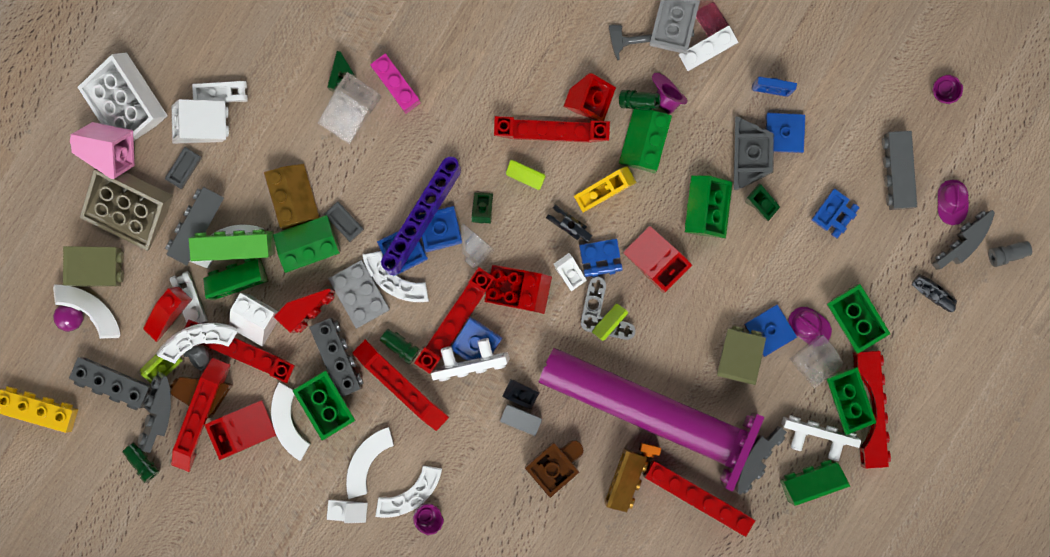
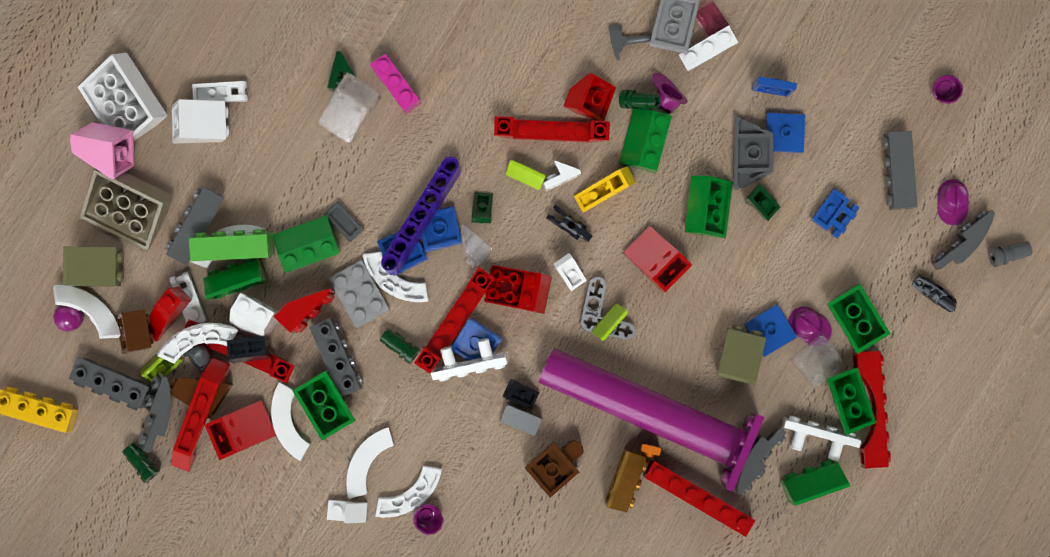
dark grey tile [165,147,202,189] -> none
pearl gold slope [264,164,320,229] -> none
red slope [353,339,449,431] -> none
blue plate [579,239,623,278] -> none
none -> reddish brown slope [116,309,154,354]
none -> black hinge [227,336,271,363]
none -> white slope [543,161,581,191]

